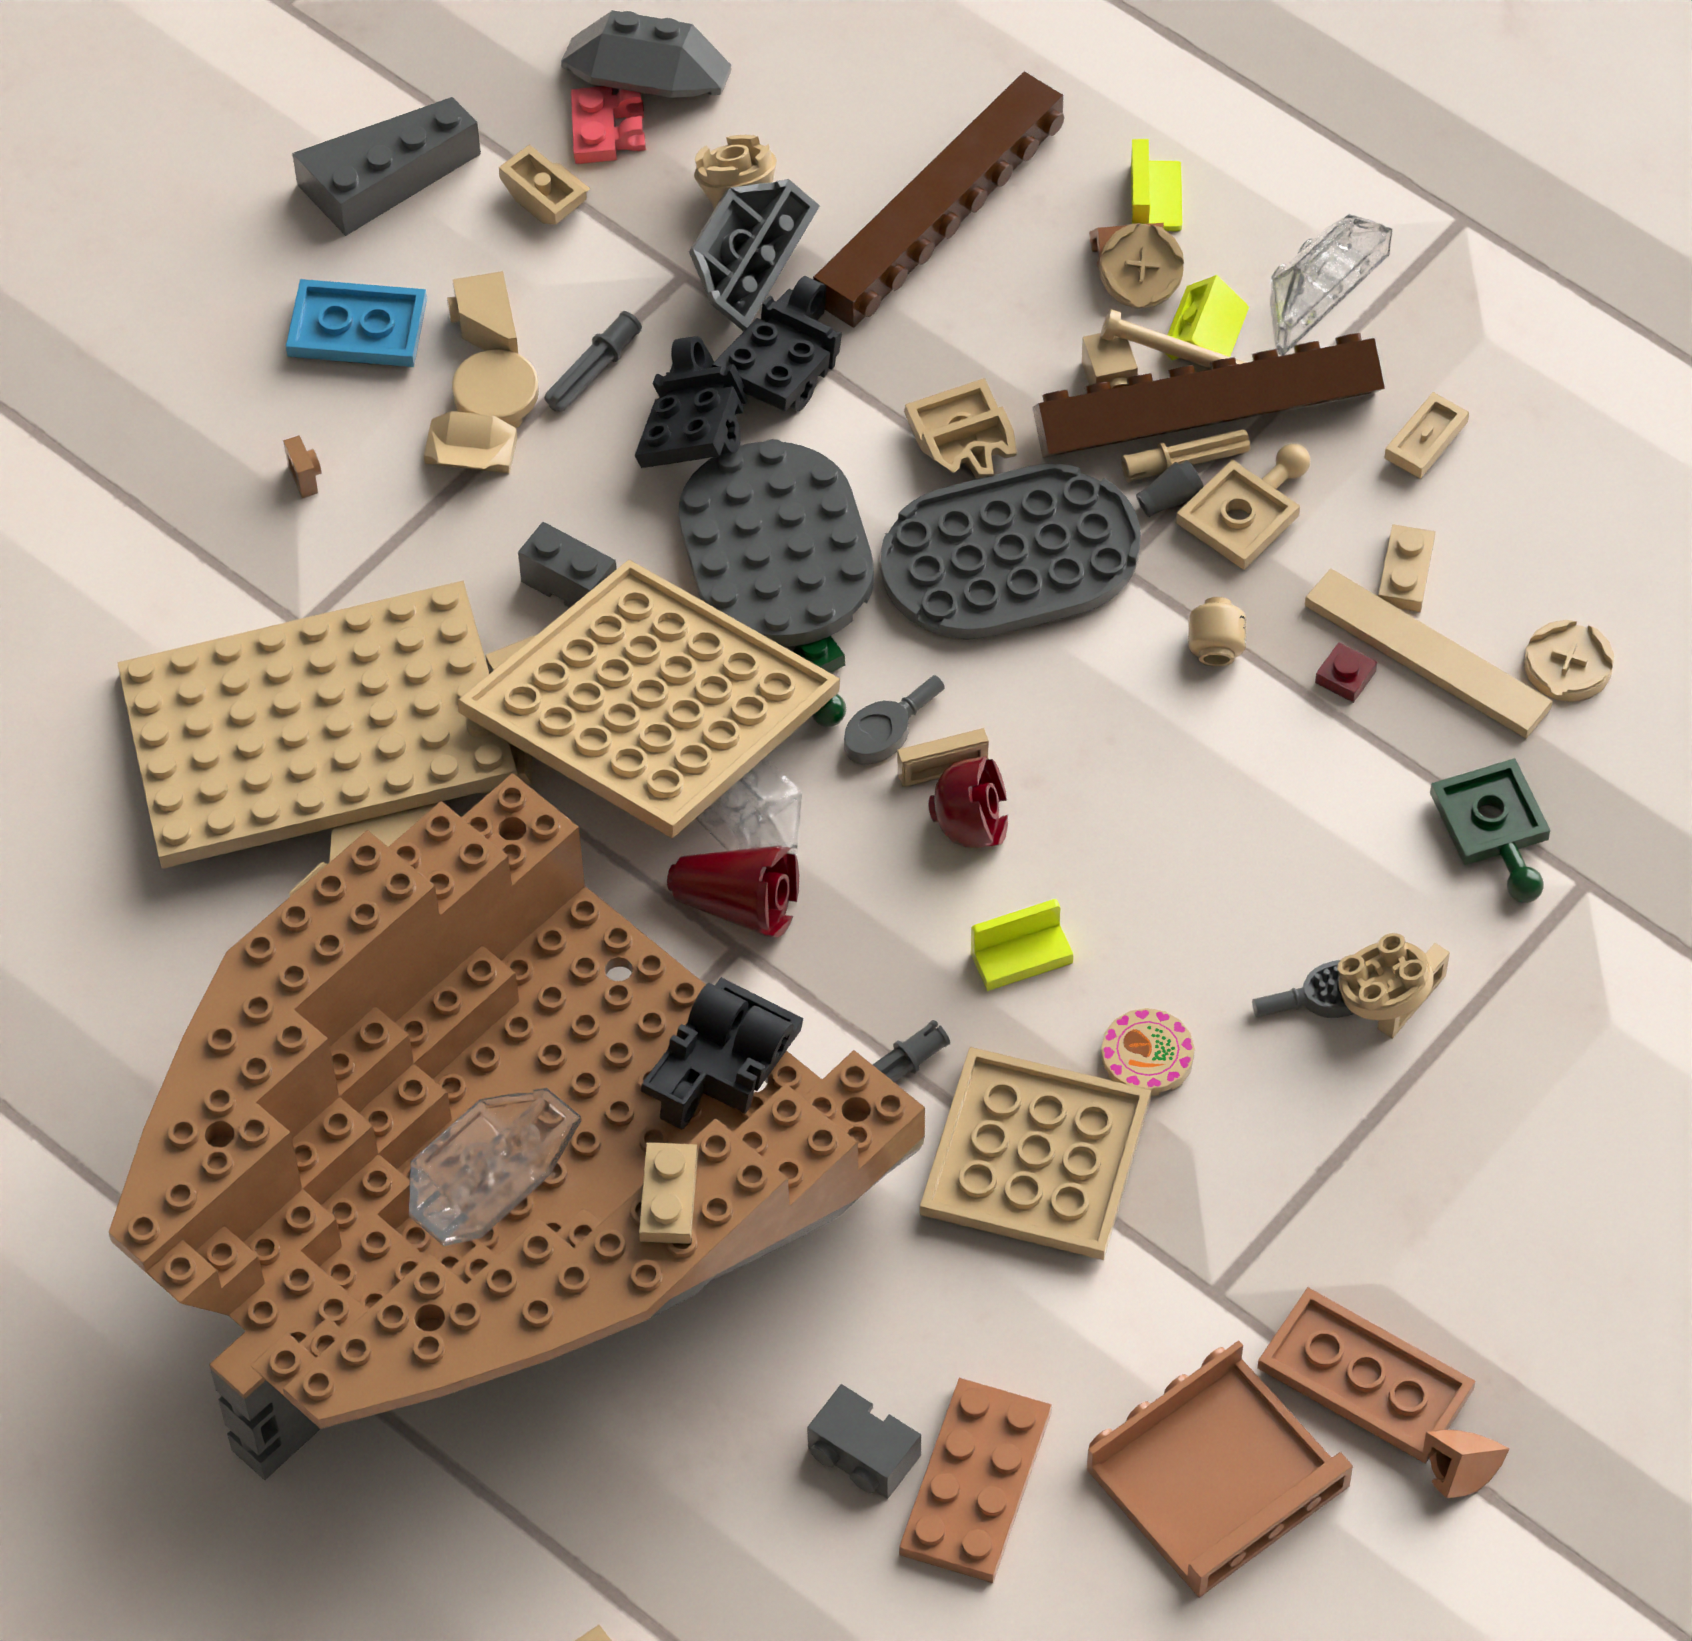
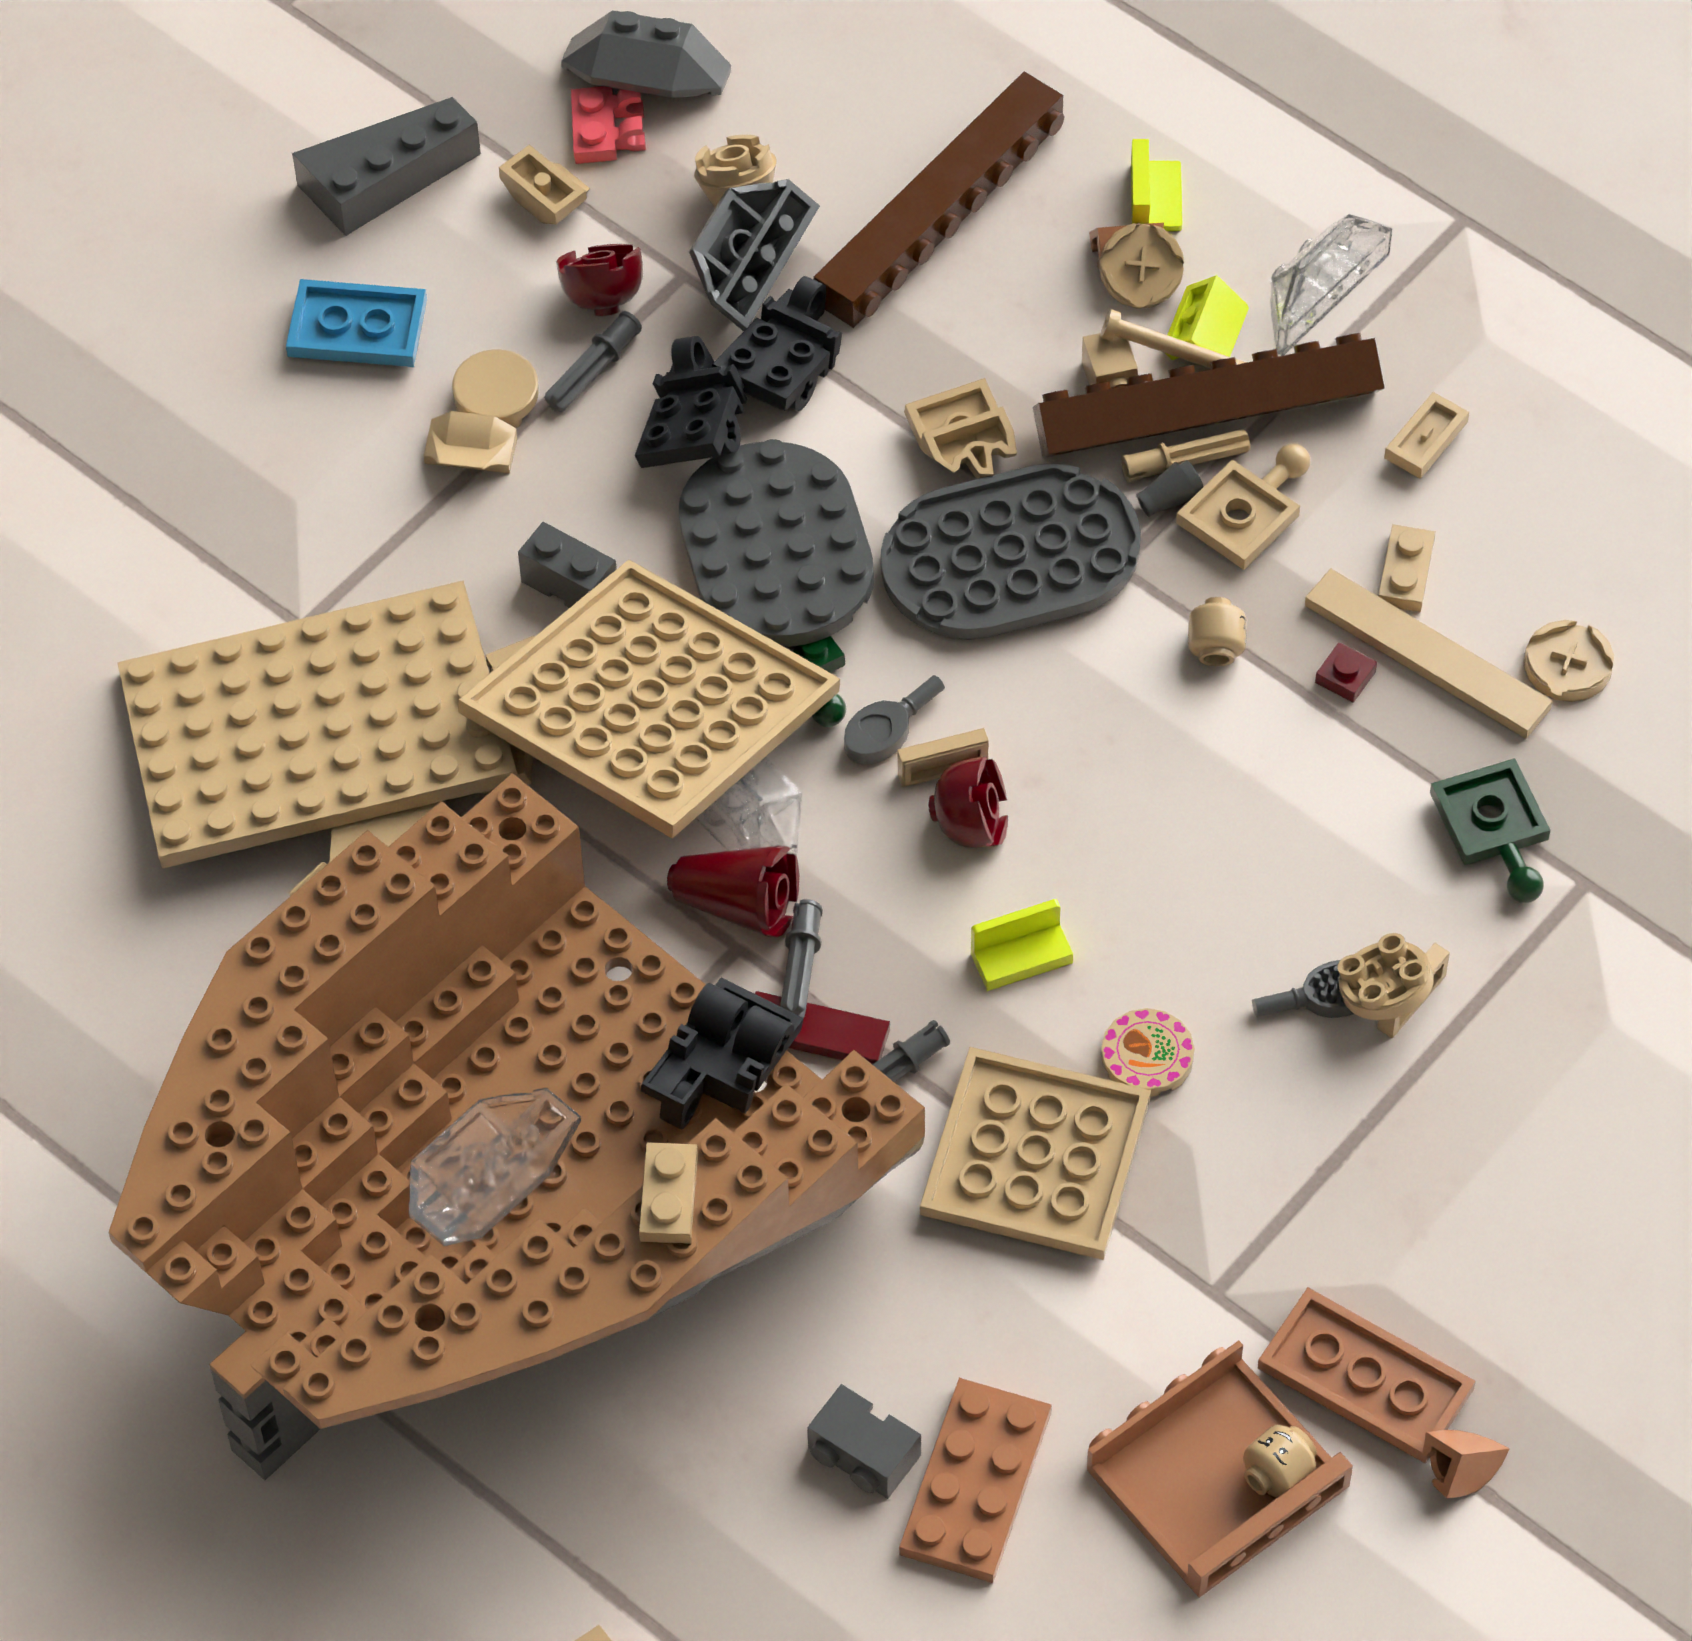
medium nougat plate [283,435,322,498] -> none
tan slope [447,271,519,354] -> none
none -> dark red cylinder [556,244,643,316]
none -> dark red tile [755,991,890,1065]
none -> dark grey axle [780,899,823,1018]
none -> tan head [1243,1425,1317,1498]

